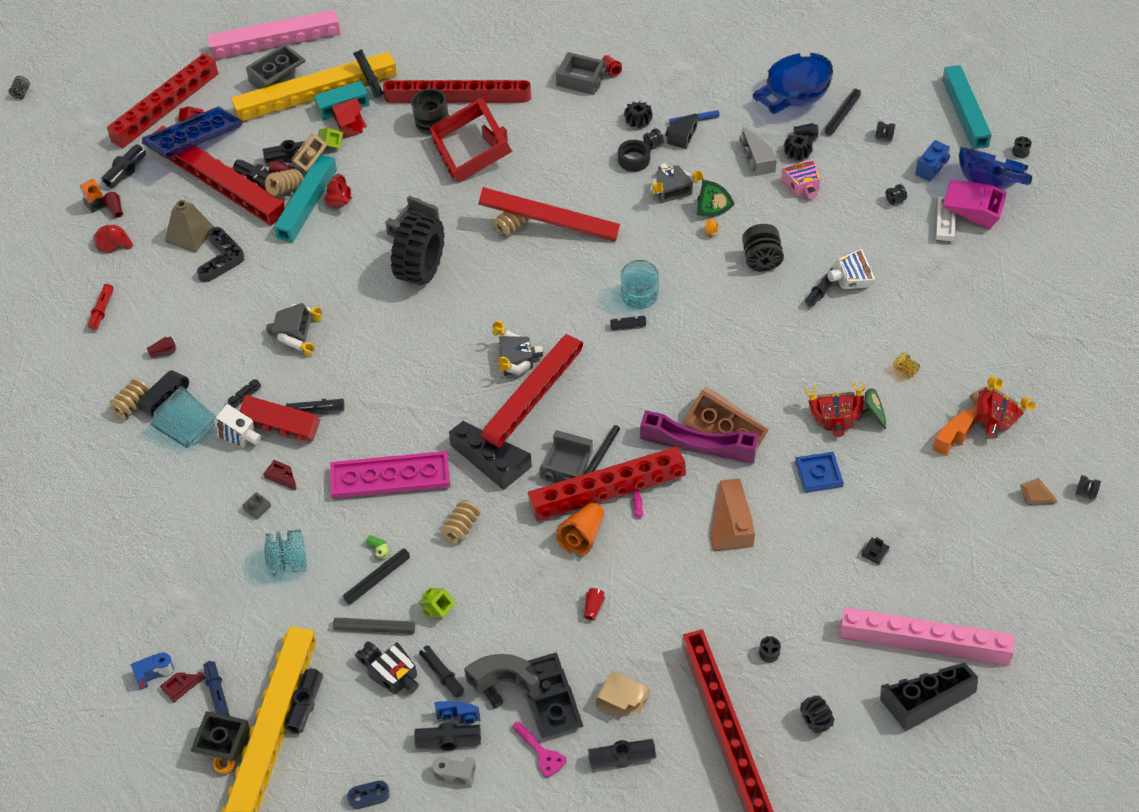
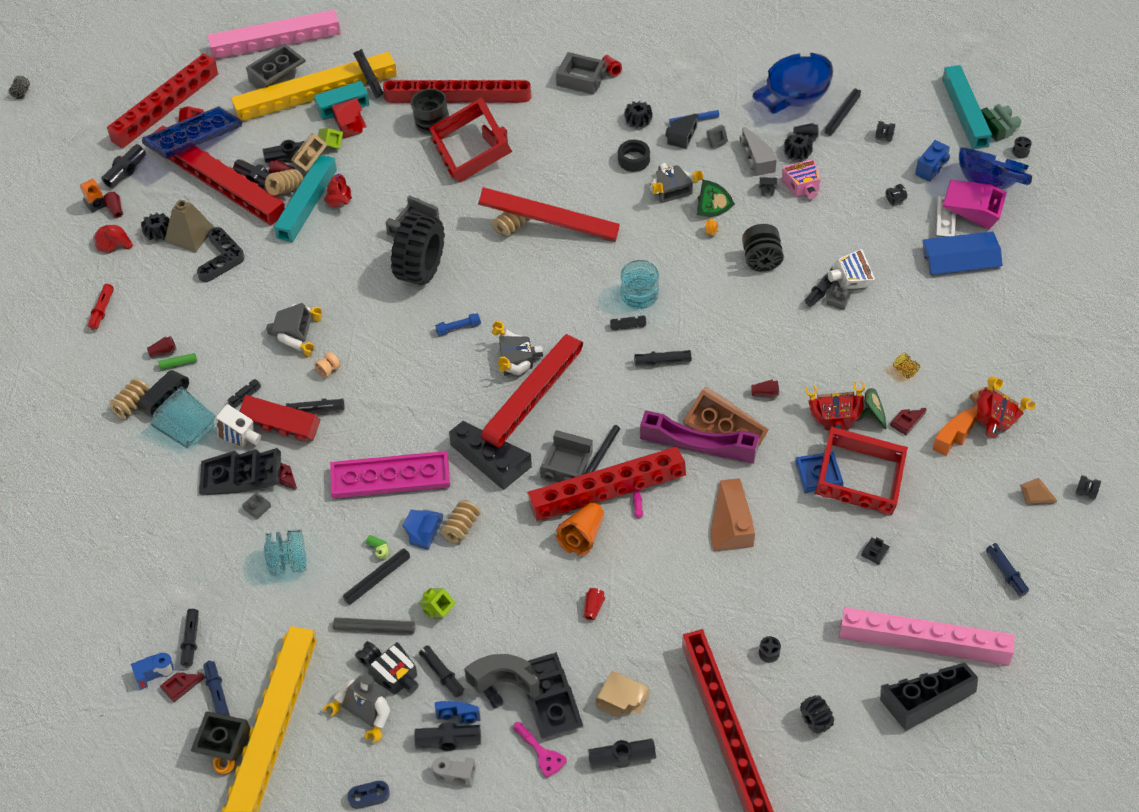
black piece [284,668,323,734] -> none
black wheel [643,128,664,149] -> none
none -> black gear [141,212,170,242]
none -> bright green piece [158,353,197,370]
none -> black axle [180,609,199,668]
none -> black slope [199,448,281,495]
none -> light nougat wheel [314,352,341,378]
none -> torso [324,675,390,743]
none -> blue slope [403,509,443,550]
none -> blue bar [435,313,481,336]
none -> black pin [634,350,692,366]
none -> dark grey tile [706,125,728,148]
none -> dark red cone [751,379,779,398]
none -> black tile [759,177,777,196]
none -> red window [815,427,908,515]
none -> dark grey tile [827,286,851,310]
none -> dark red tile [890,408,927,436]
none -> blue slope [922,231,1003,275]
none -> hips [981,104,1021,142]
none -> dark blue axle [986,543,1029,596]

